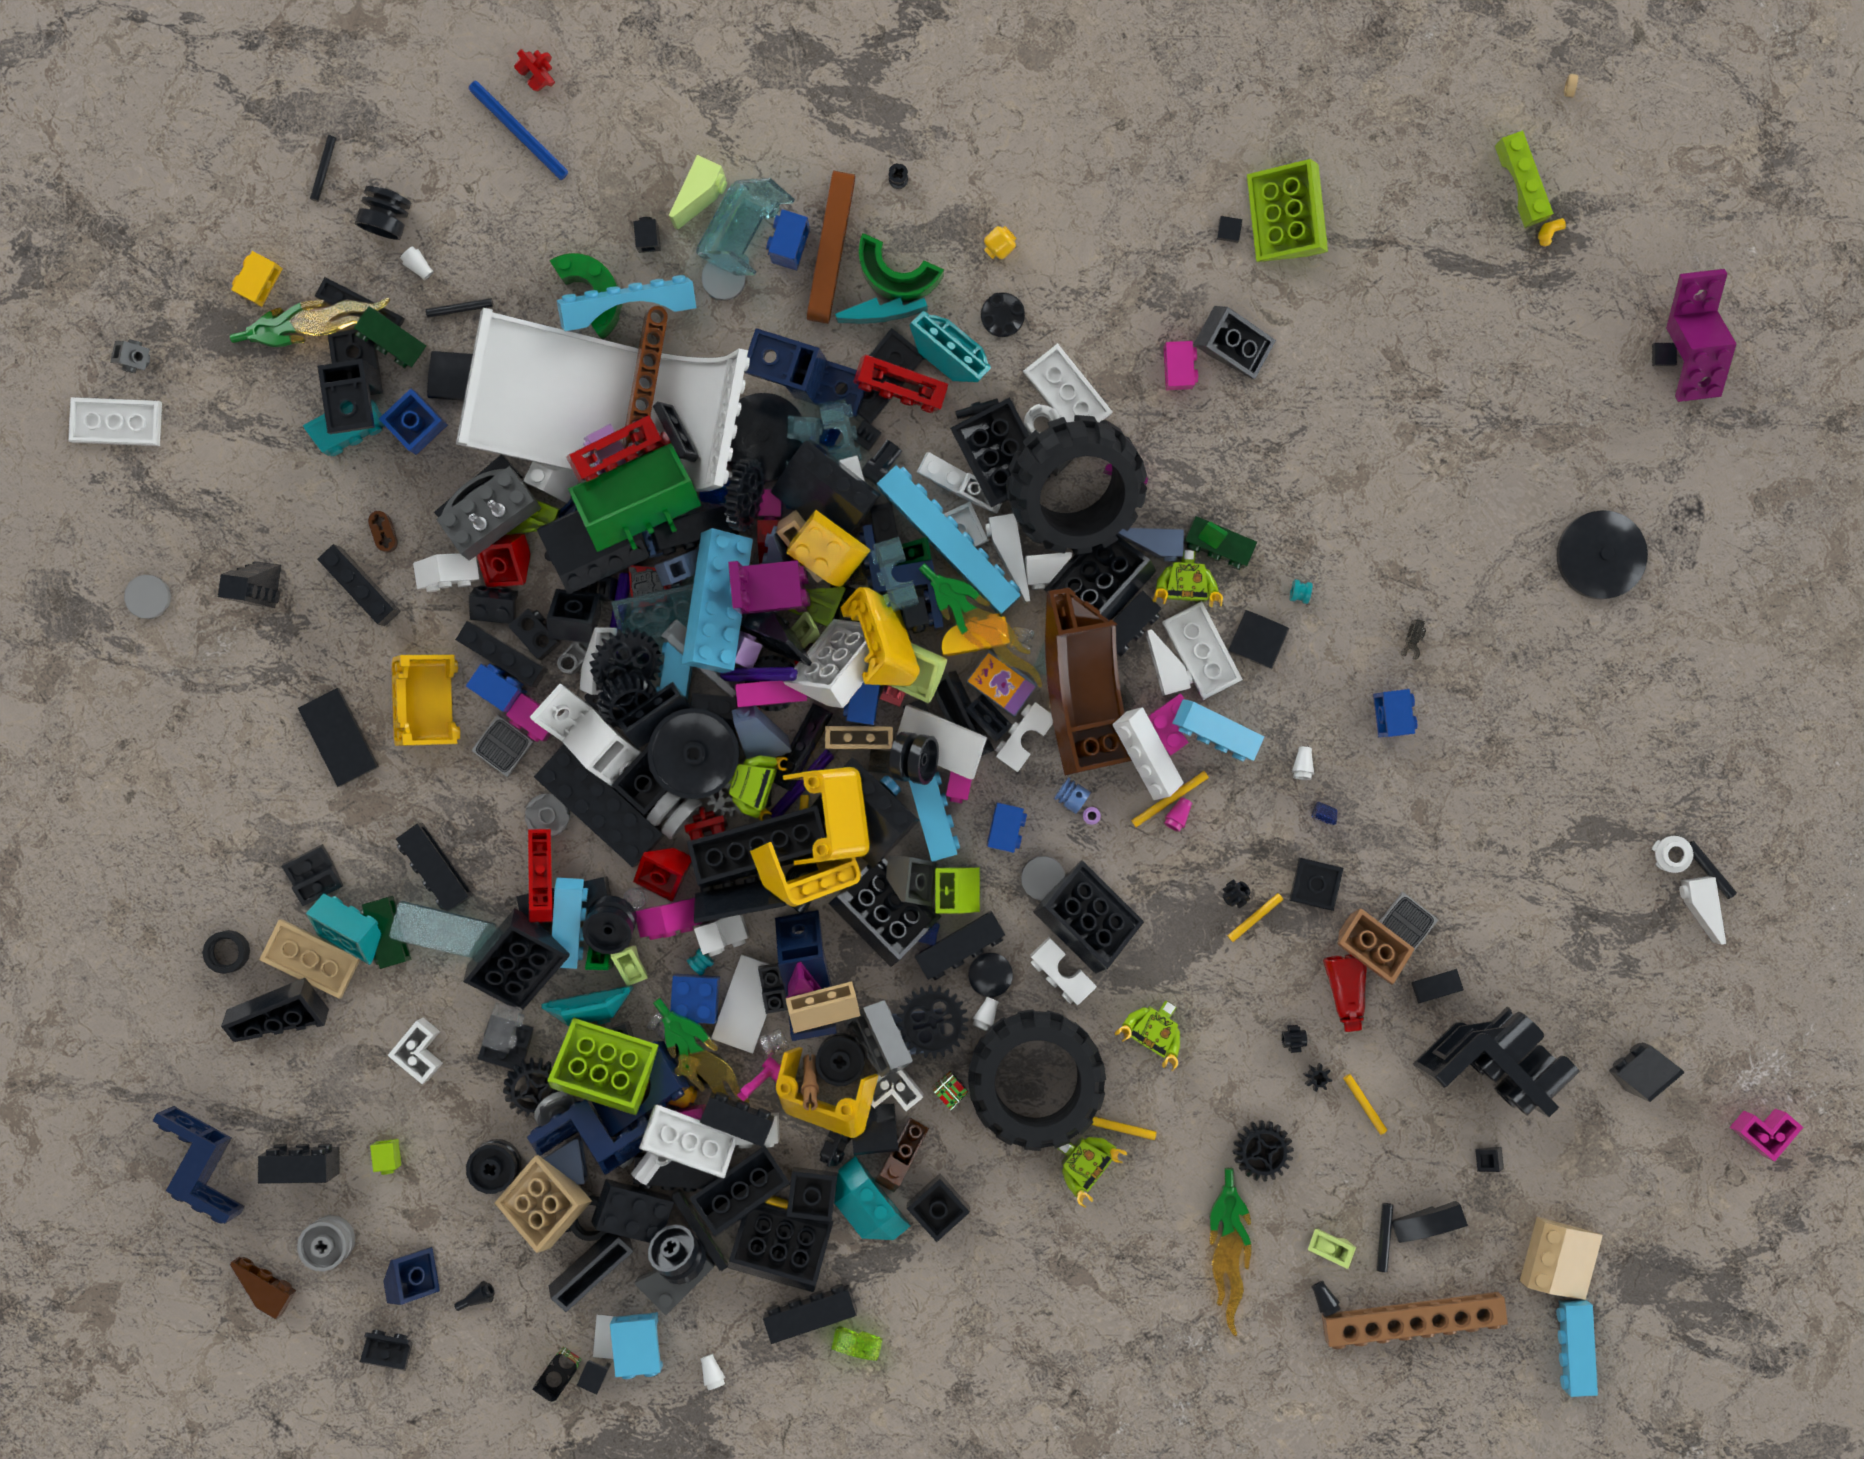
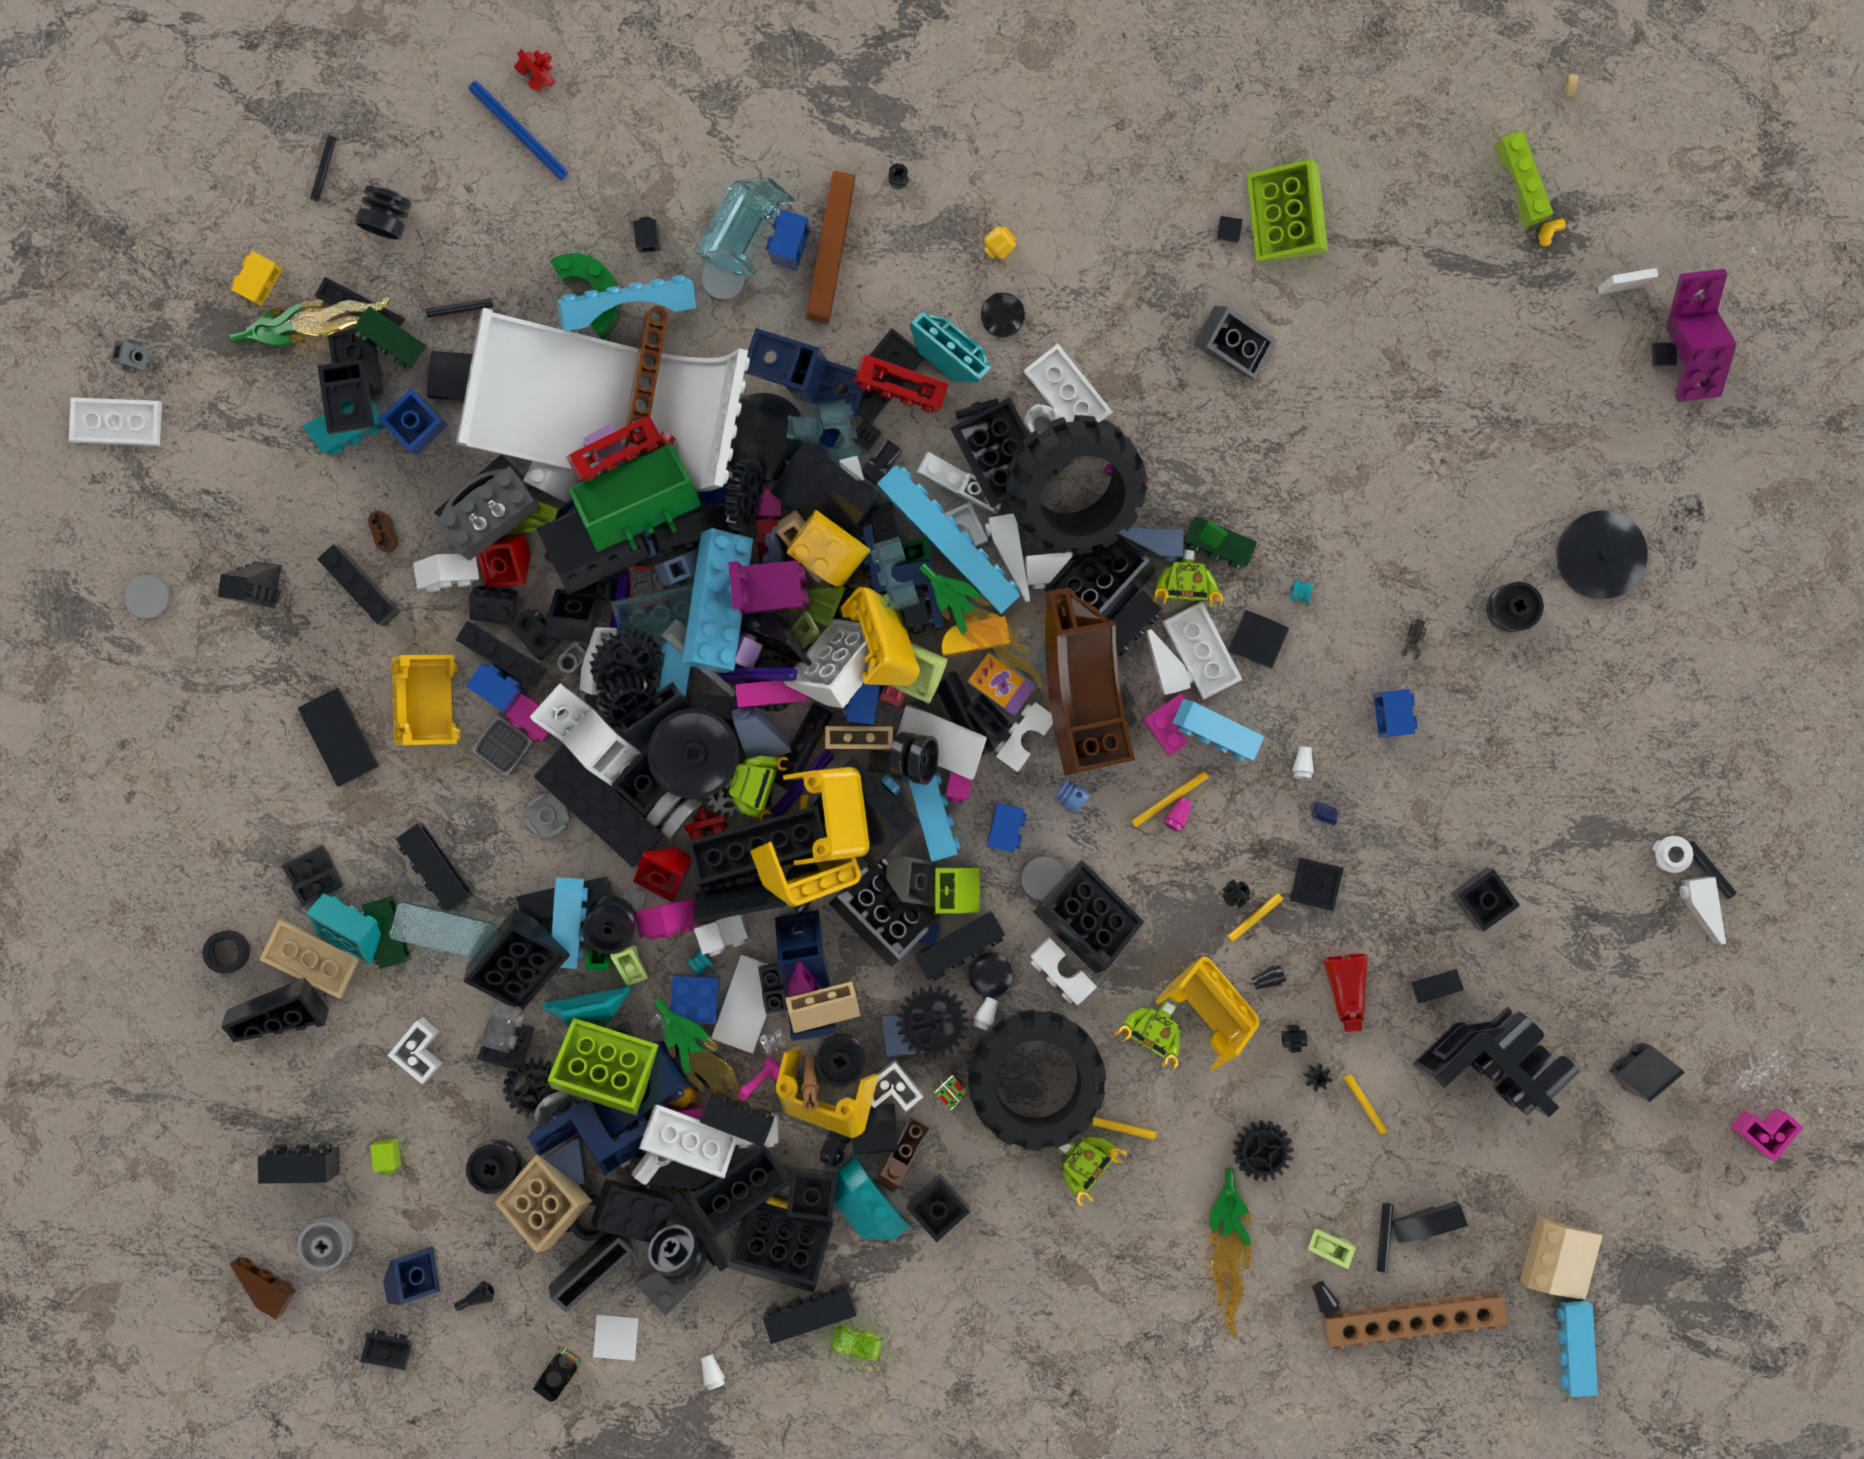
dark blue bracket [153,1106,245,1224] -> none
white cone [400,246,434,280] -> none
red brick [528,829,553,922] -> none
black panel [576,1360,611,1395] -> none
medium azure panel [610,1312,663,1379] -> none
black tile [653,401,699,462] -> none
yellowish green slope [669,155,727,229] -> none
clear yellow plate [675,1054,700,1079] -> none
teal slope [835,297,928,324] -> none
wedge [844,1000,913,1077] -> none
green brick [859,233,944,302] -> none
lavender pin [1083,807,1101,825] -> none
white brick [1112,707,1184,800] -> none
dark pink brick [1163,341,1198,391] -> none
medium nougat slope [1337,908,1415,985] -> none
tile [1379,892,1438,954] -> none
black slope [1475,1147,1504,1172] -> none
none -> yellow windscreen [1155,957,1260,1070]
none -> black cone [1251,965,1286,990]
none -> black brick [1451,868,1520,932]
none -> black wheel [1486,581,1544,633]
none -> white tile [1598,268,1658,295]

